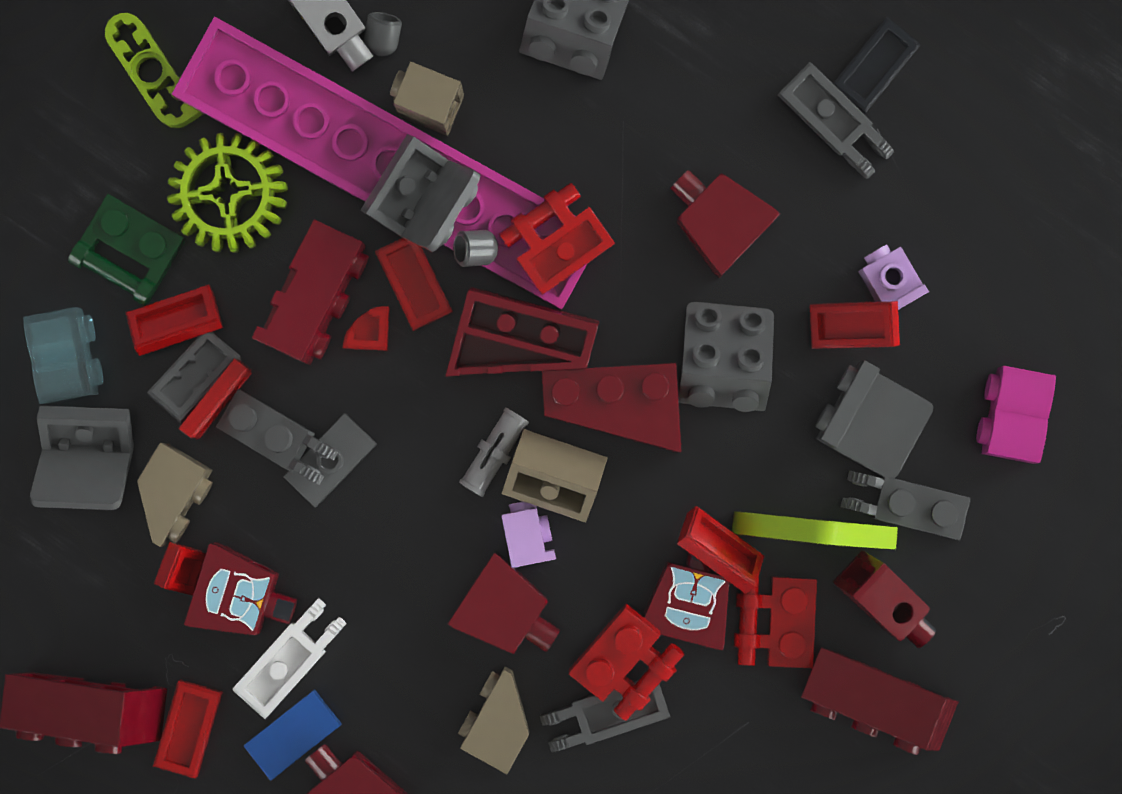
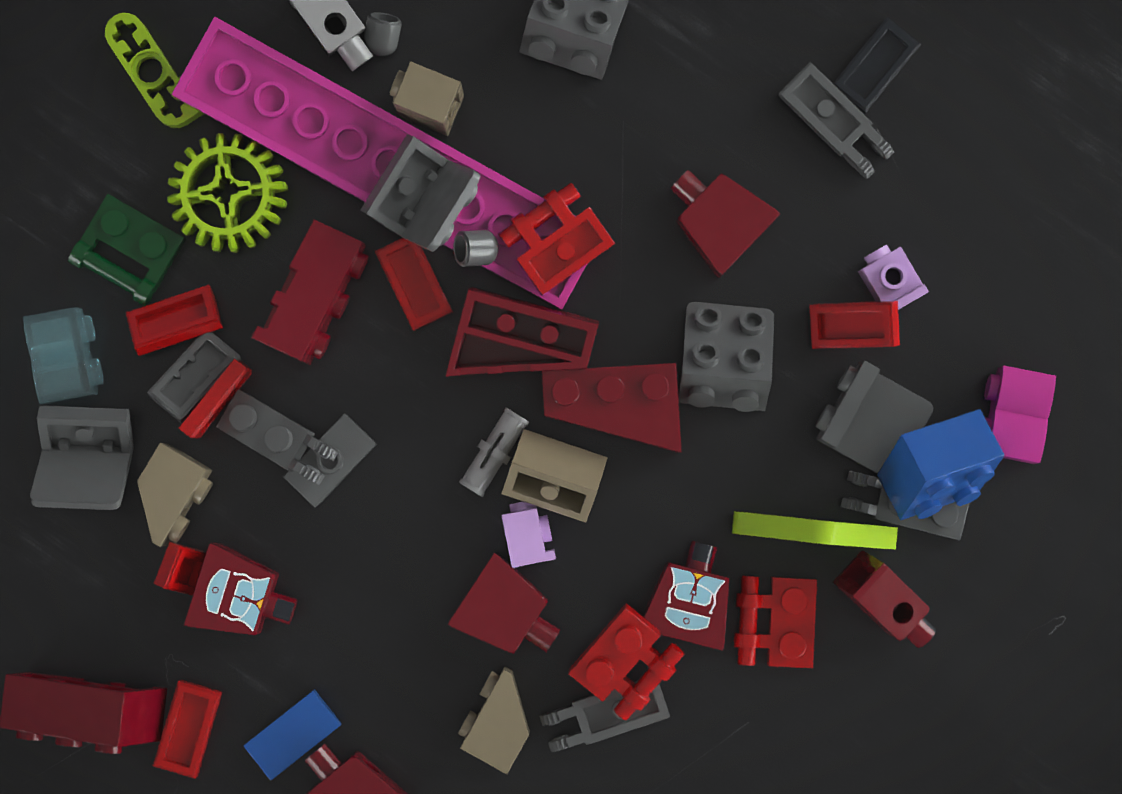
white hinge [232,598,347,719] -> none
red tile [343,306,390,351] -> none
red tile [677,506,764,594] -> none
dark red wedge [801,647,959,755] -> none
none -> blue brick [877,409,1005,520]

